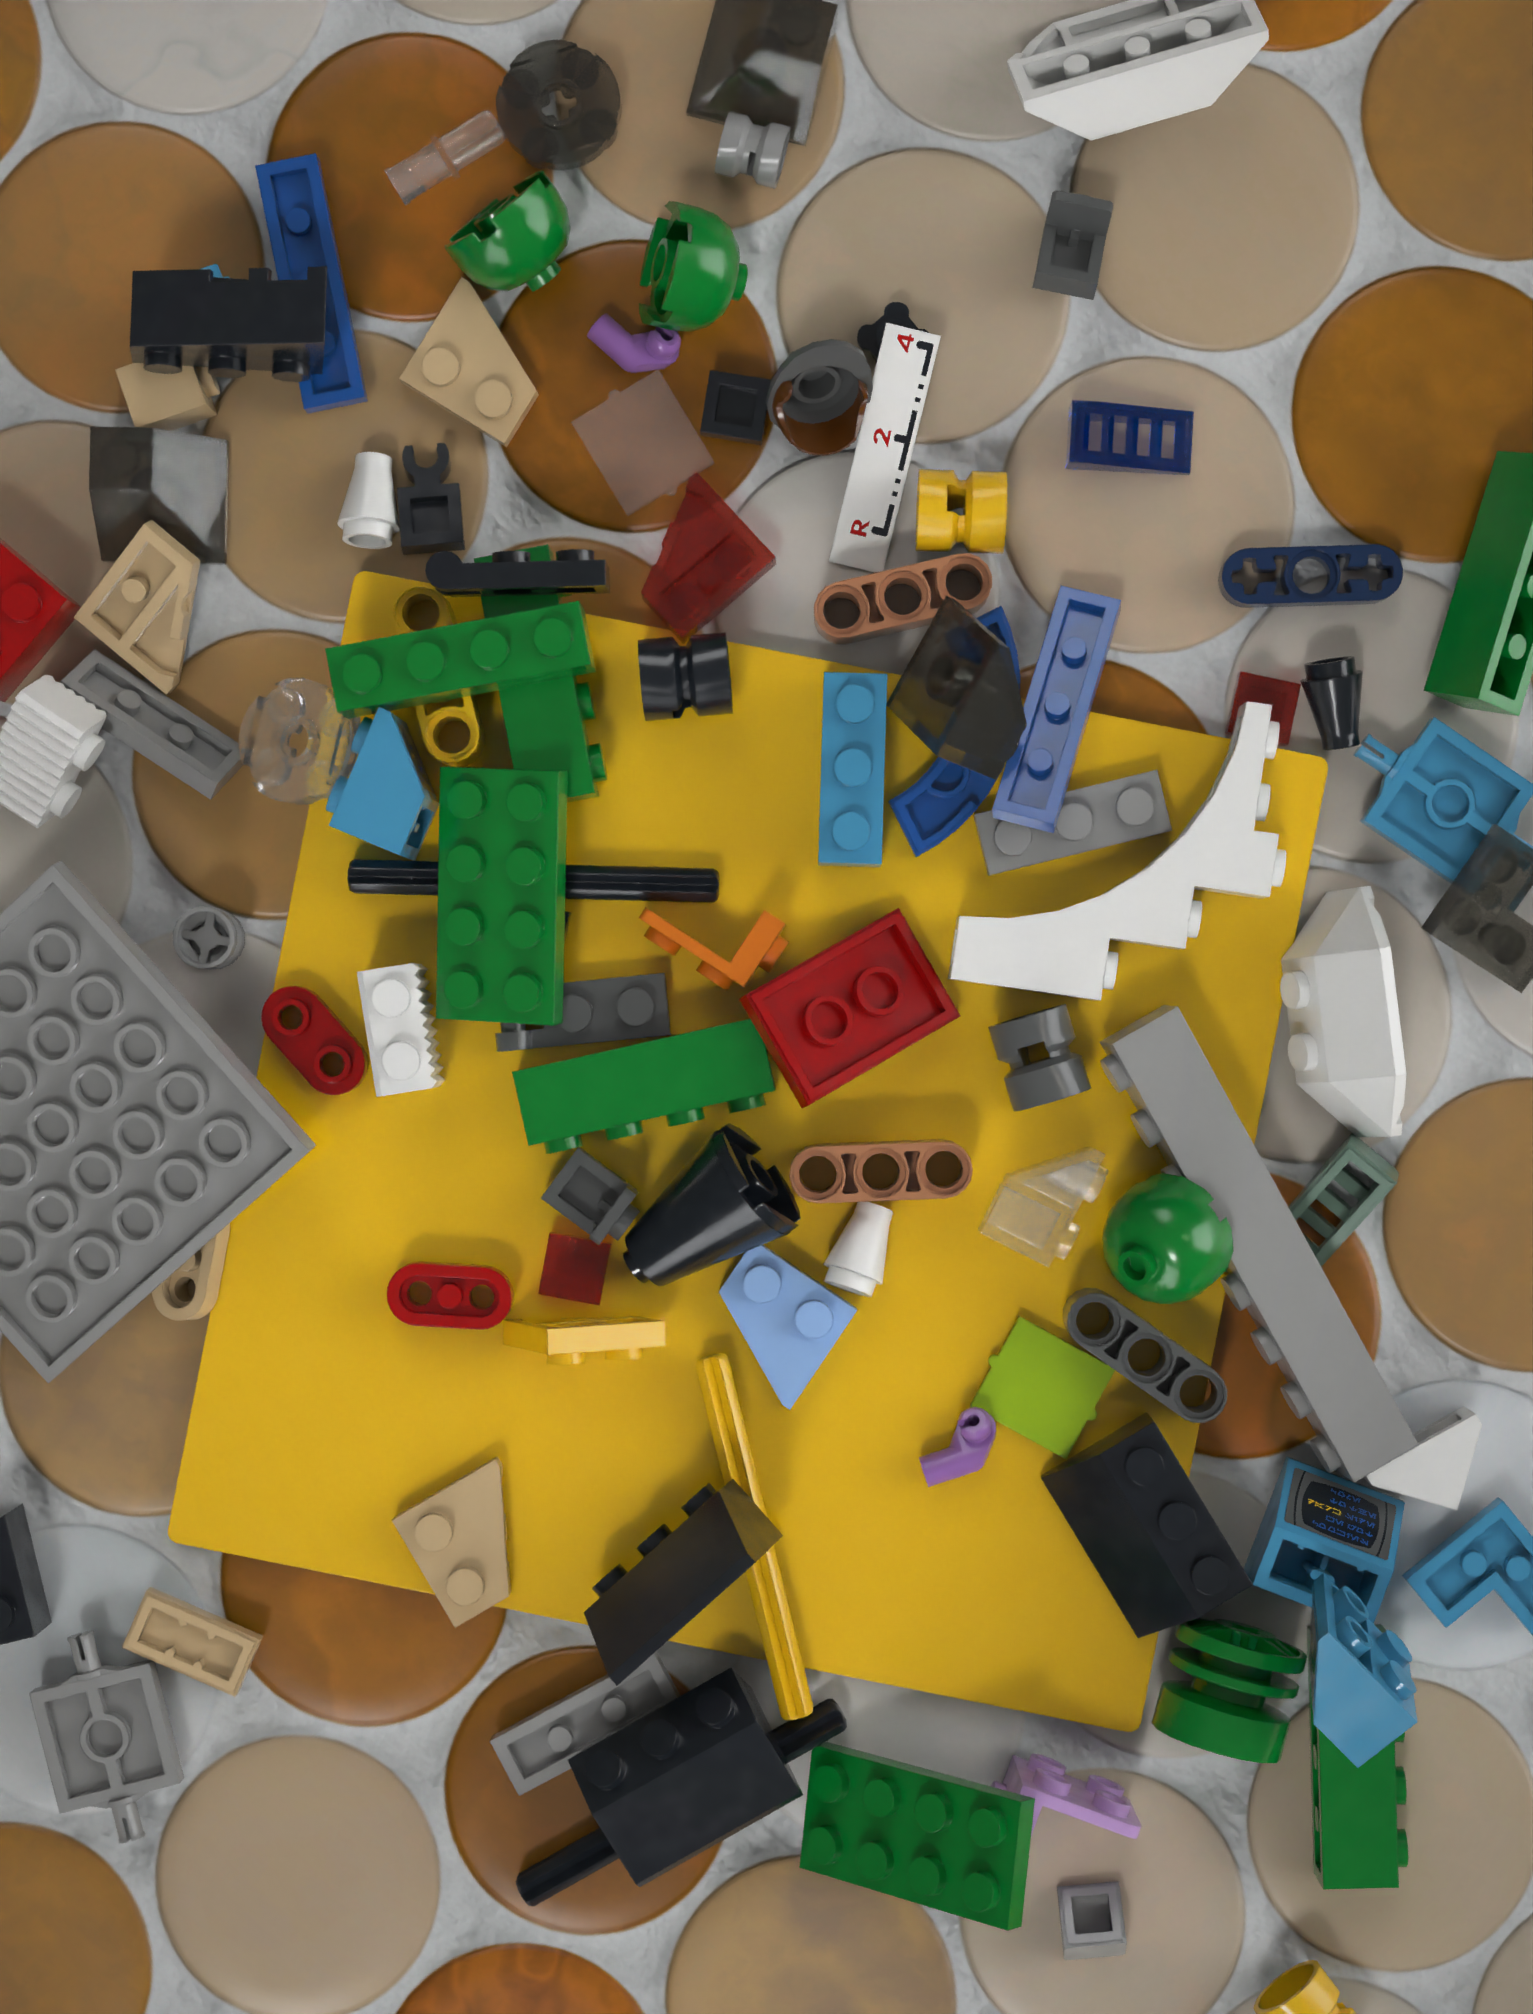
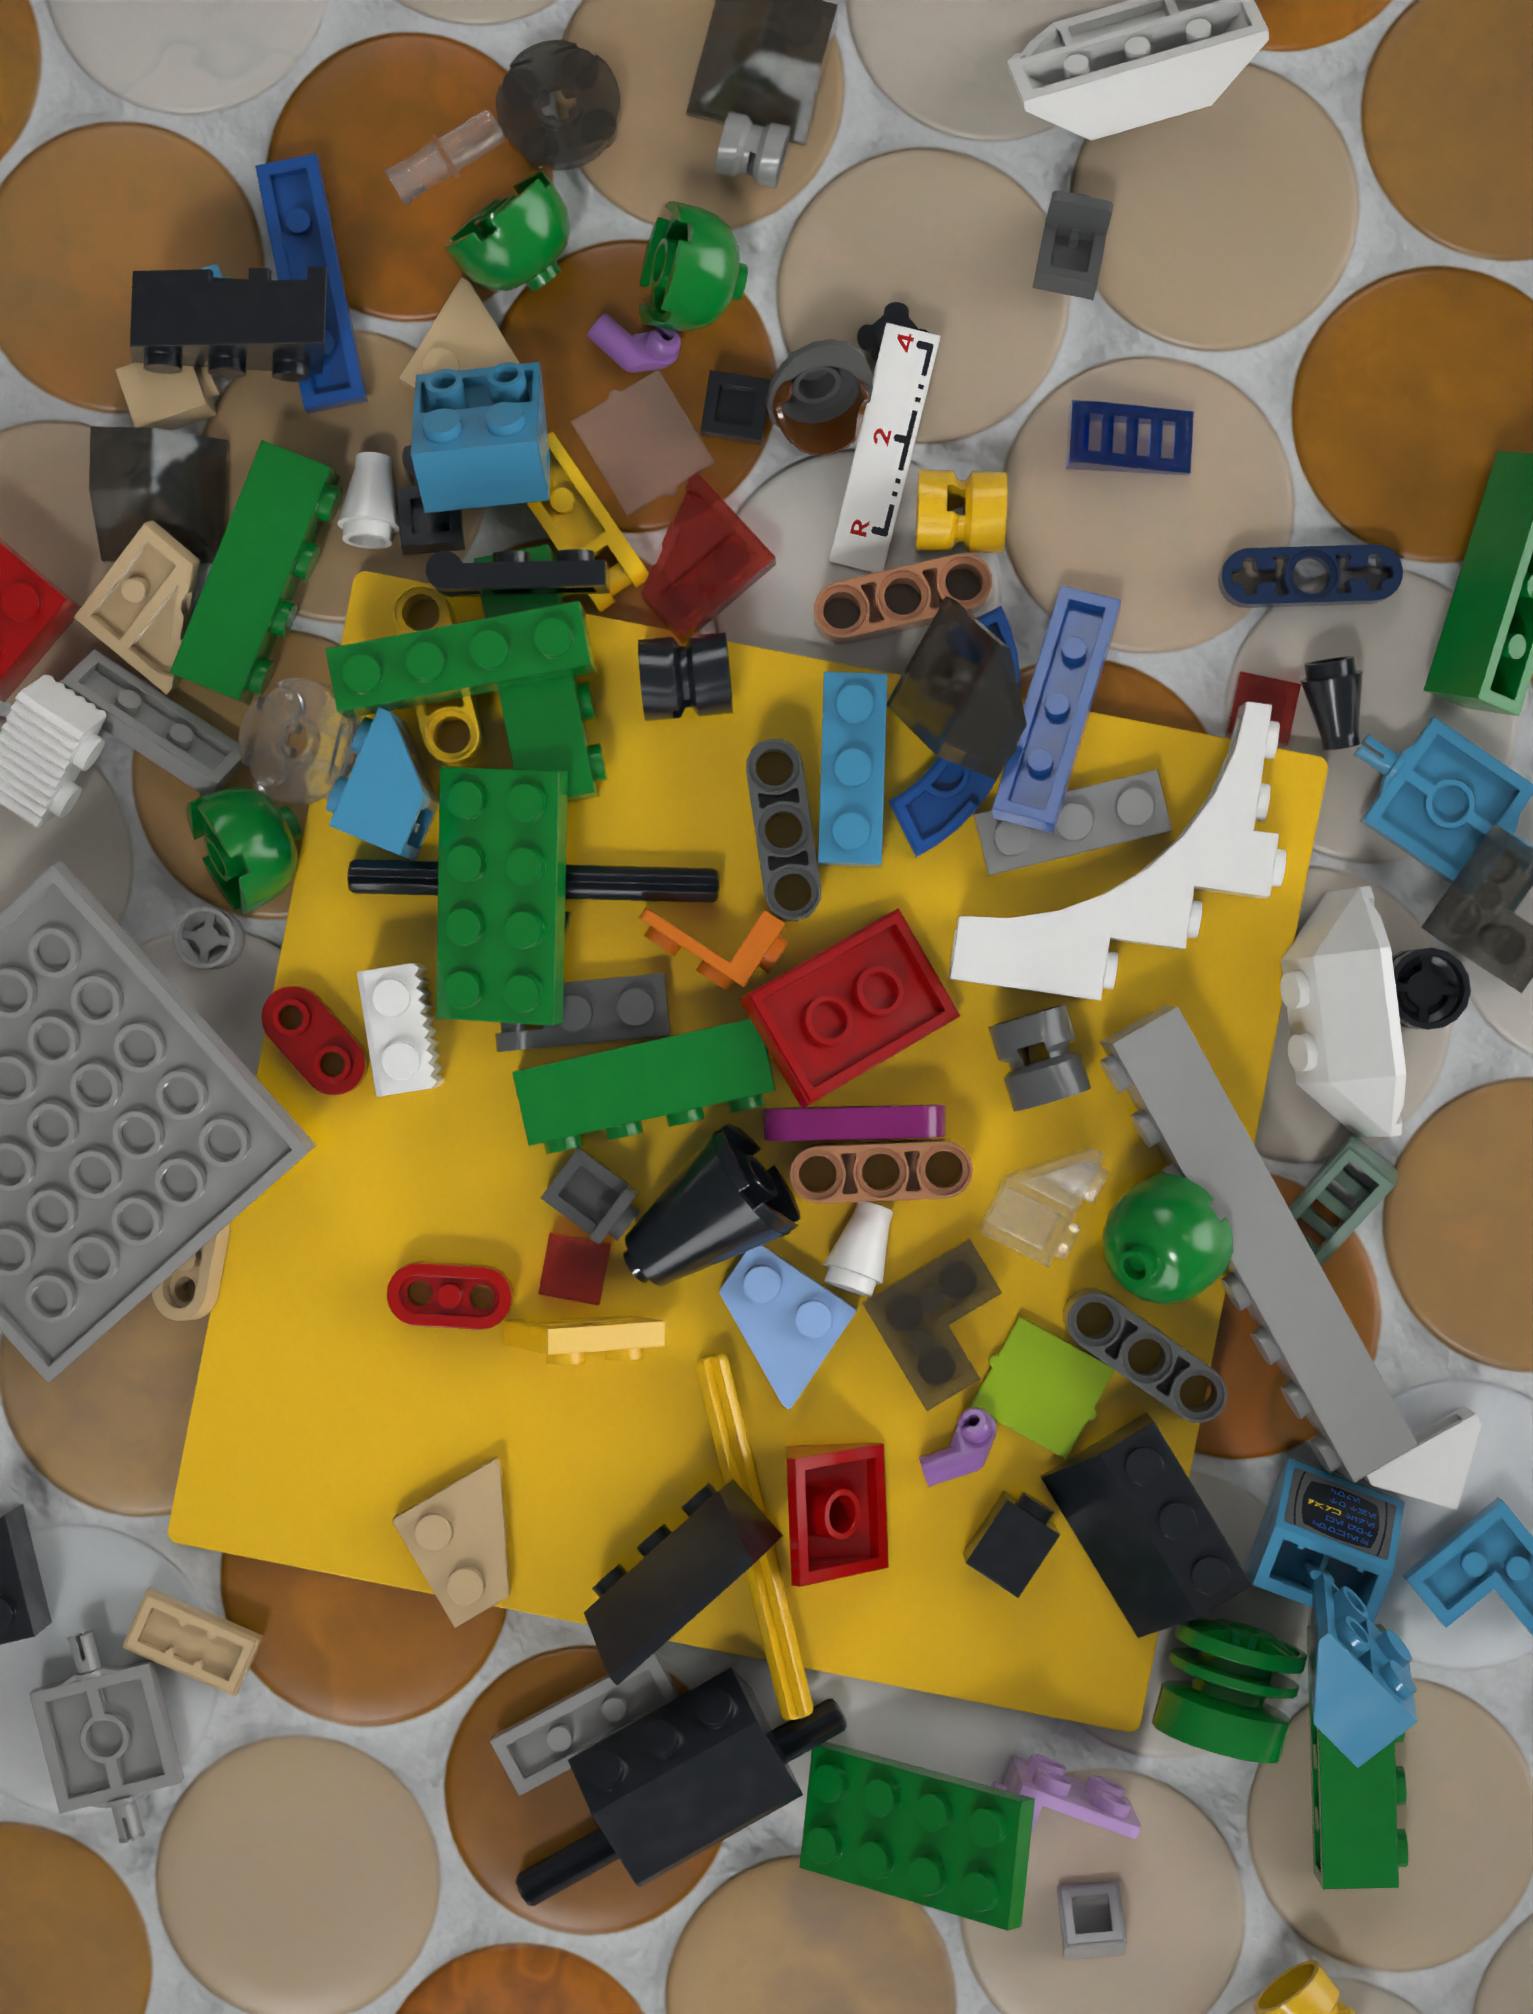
none -> green brick [169,440,343,706]
none -> green cylinder [186,787,303,914]
none -> dark azure slope [411,362,550,513]
none -> yellow plate [526,431,651,612]
none -> dark grey beam [746,739,821,922]
none -> magenta beam [763,1104,946,1141]
none -> red slope [786,1443,889,1587]
none -> clear smoke plate [862,1238,1002,1411]
none -> black brick [963,1491,1060,1598]
none -> black wheel [1392,948,1471,1030]

